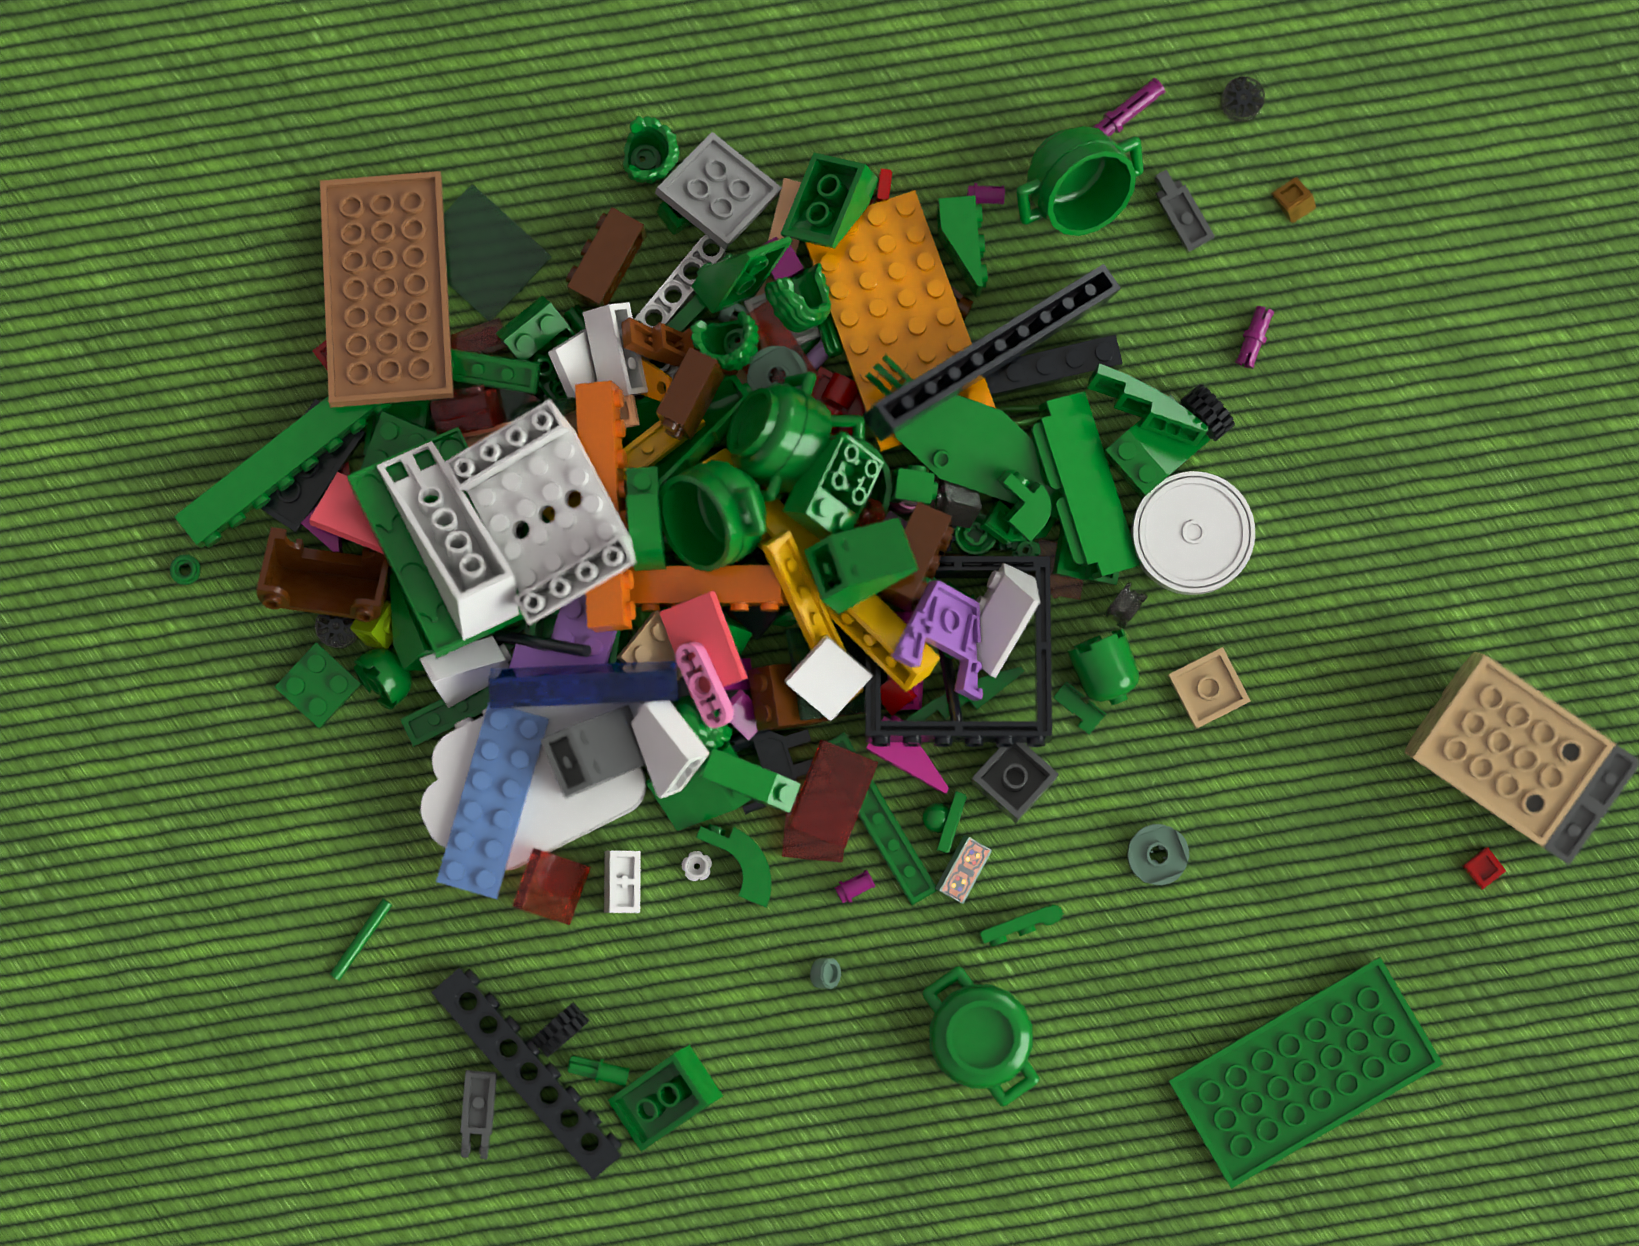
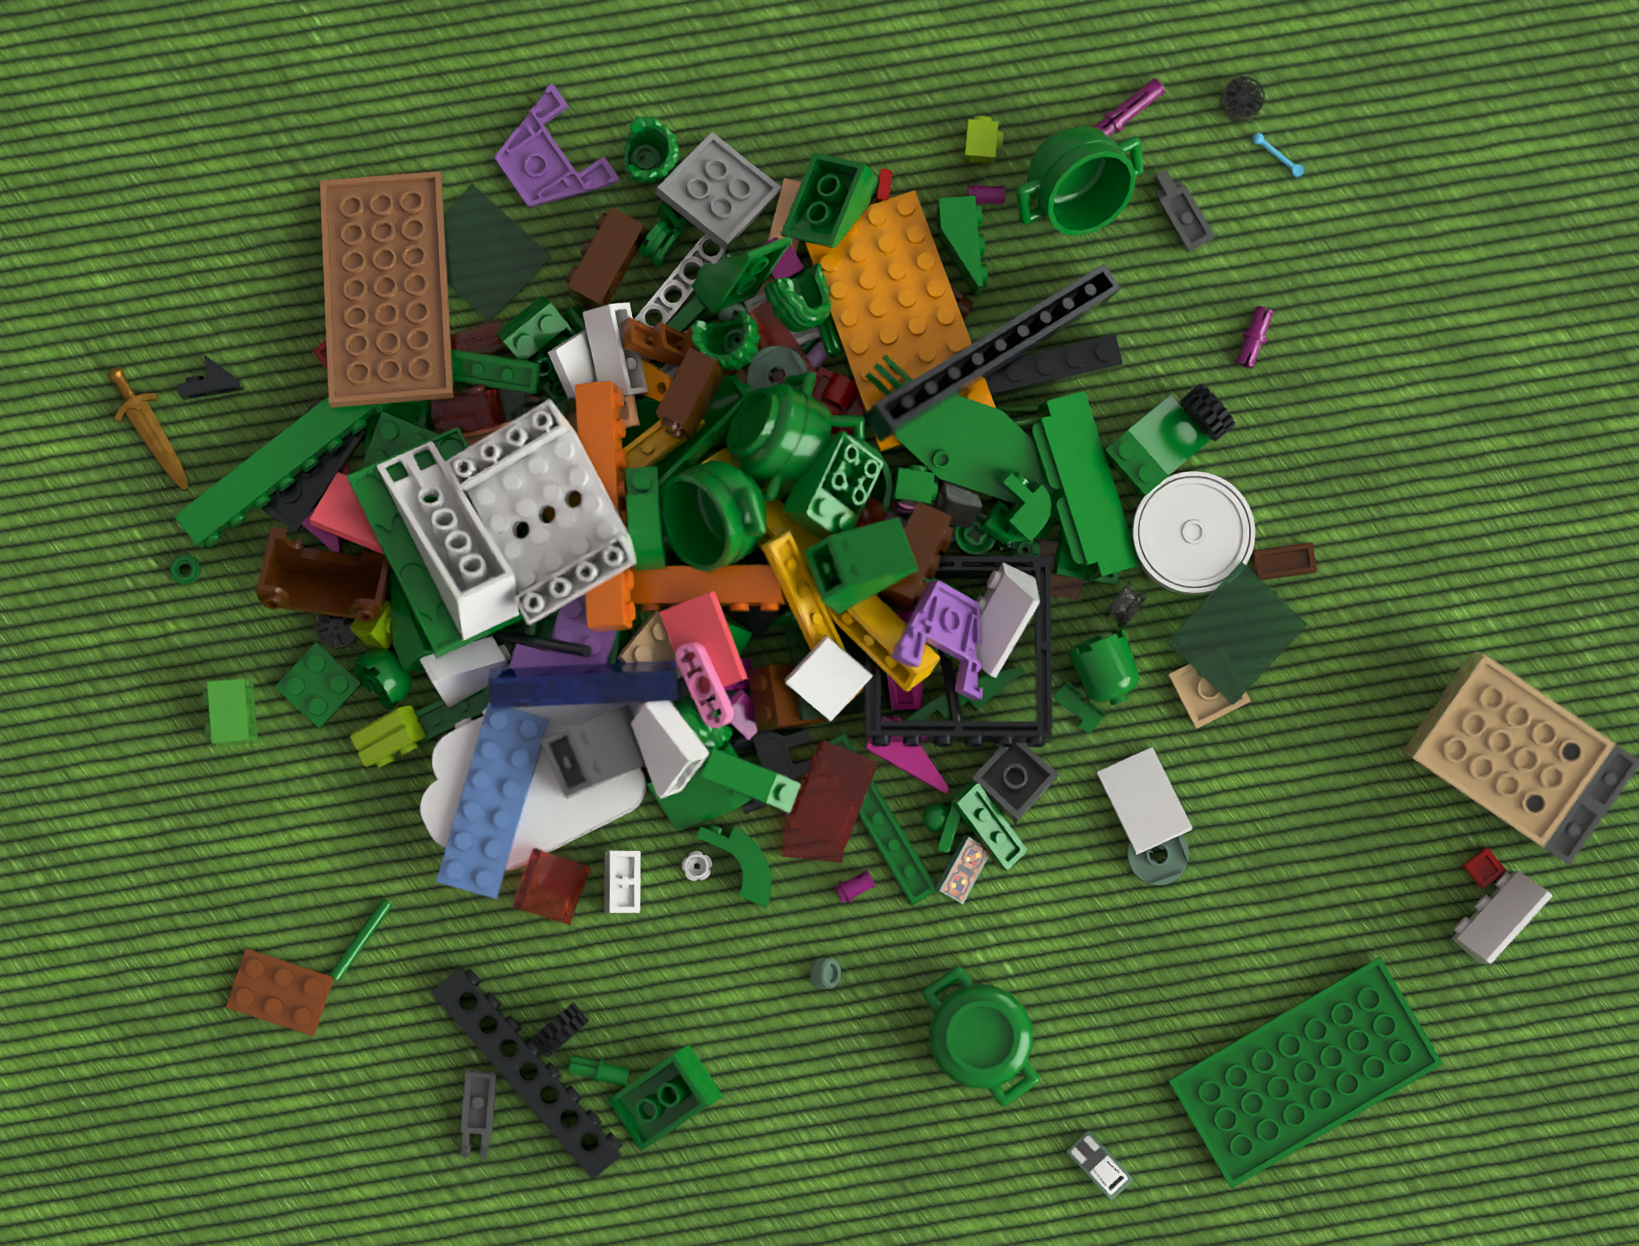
red tile [881,678,917,716] -> none
green hinge [978,904,1064,947] -> none
green slope [1087,363,1208,446] -> none
pearl gold slope [1272,177,1316,223] -> none
none -> pearl gold sword [108,367,189,490]
none -> black slope [178,356,244,400]
none -> bright green brick [203,678,258,746]
none -> dark orange plate [226,948,334,1036]
none -> lime brick [350,705,426,768]
none -> medium lavender wing [494,83,620,209]
none -> green wheel [638,219,682,268]
none -> plate [951,781,1028,871]
none -> lime brick [964,116,1003,164]
none -> slope [1066,1131,1134,1201]
none -> white tile [1097,747,1192,855]
none -> clear green piece [1167,562,1308,705]
none -> medium azure hinge [1252,133,1304,177]
none -> reddish brown tile [1252,542,1317,582]
none -> white slope [1451,871,1553,964]

